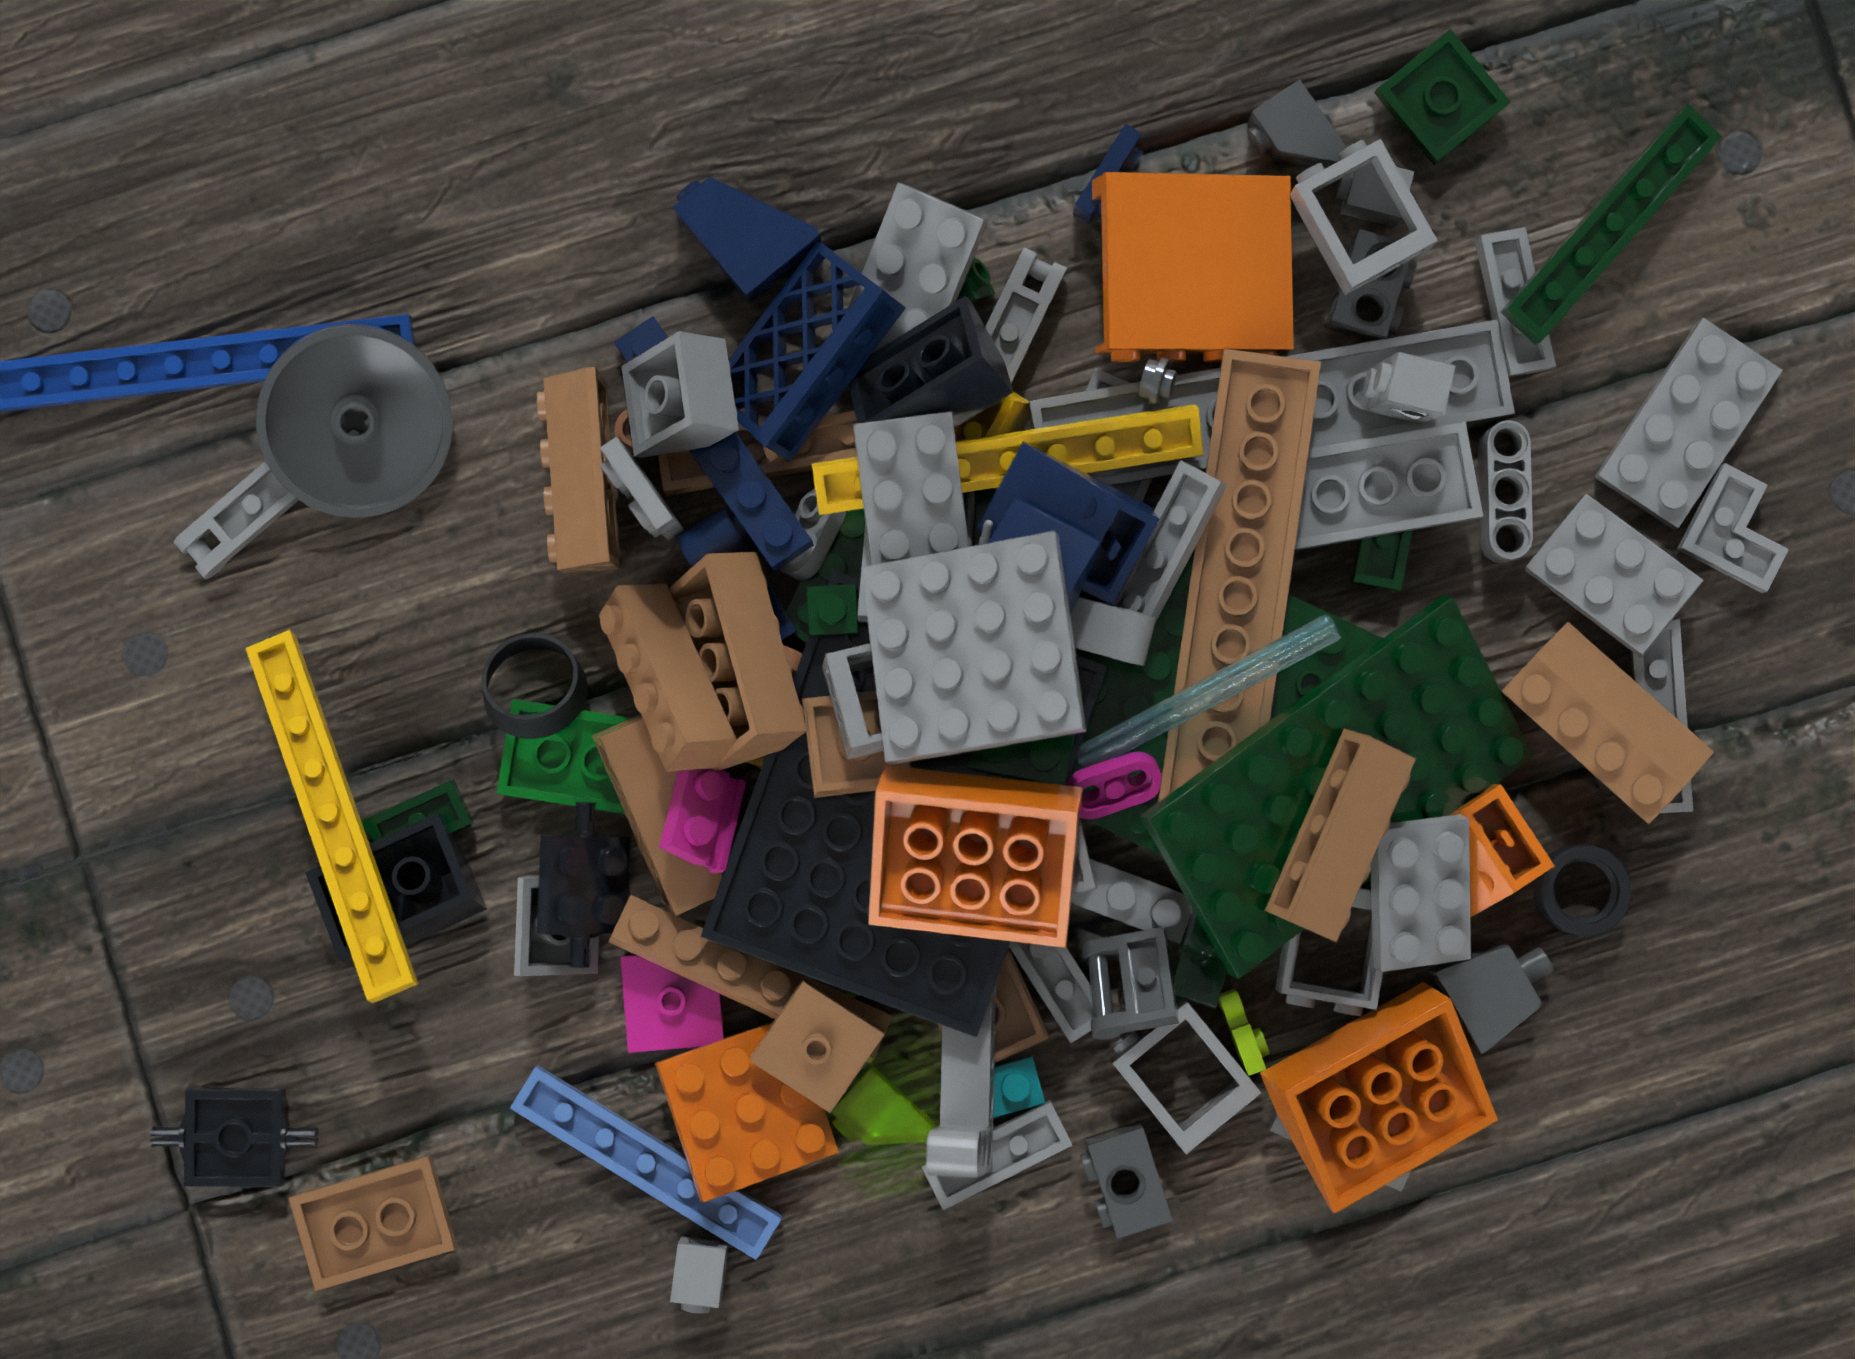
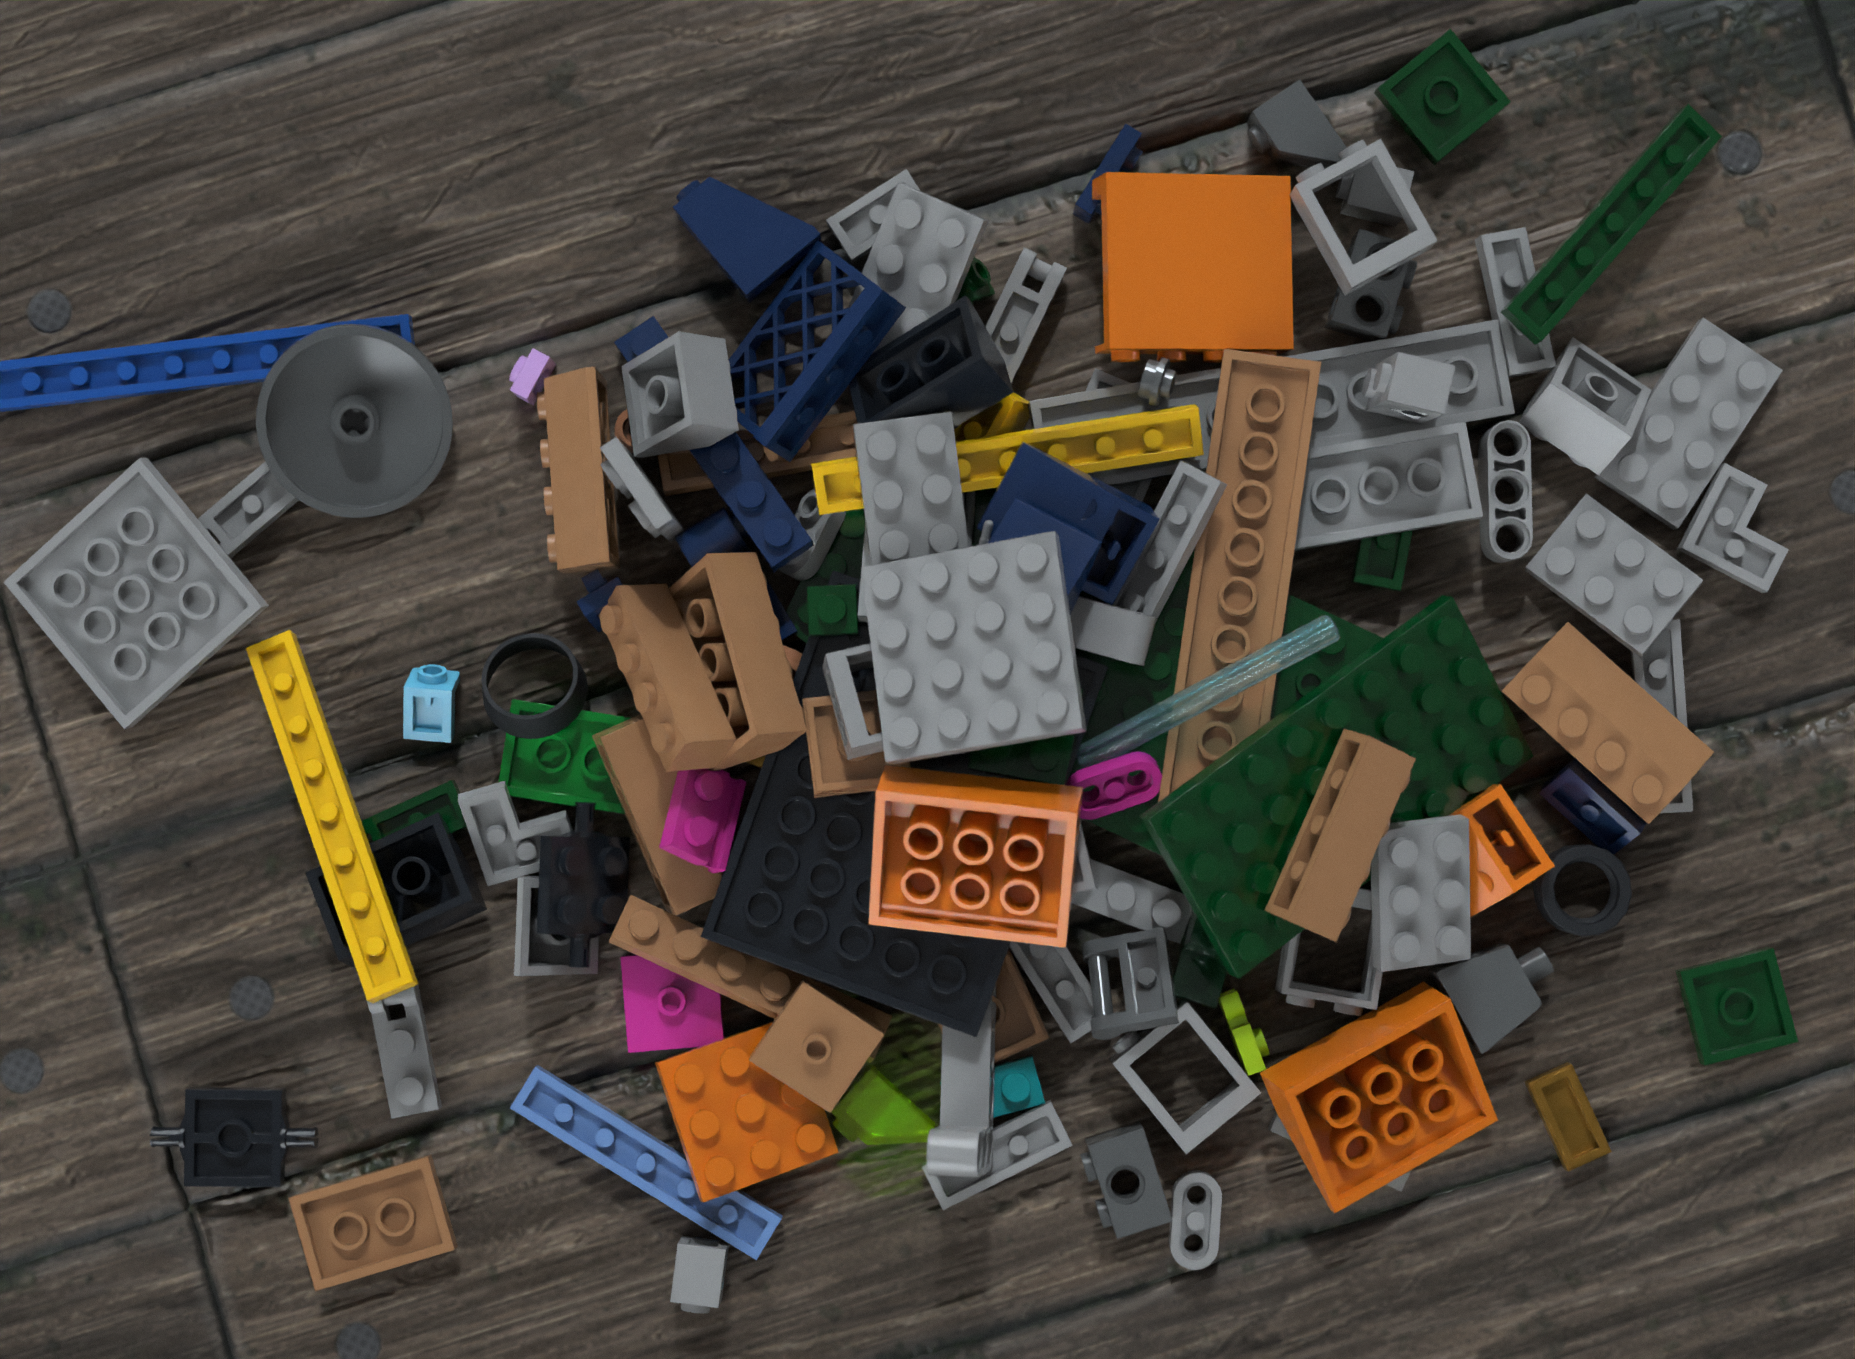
none -> light grey plate [4,458,269,729]
none -> light grey plate [367,985,442,1119]
none -> medium azure bracket [403,664,460,743]
none -> light grey plate [458,781,573,886]
none -> lavender plate [509,348,556,406]
none -> dark blue tile [576,569,624,632]
none -> light grey plate [826,169,920,263]
none -> light grey plate [1169,1170,1222,1270]
none -> light grey slope [1519,337,1652,475]
none -> pearl gold tile [1525,1062,1612,1172]
none -> dark blue plate [1539,758,1646,855]
none -> dark green plate [1675,947,1798,1065]

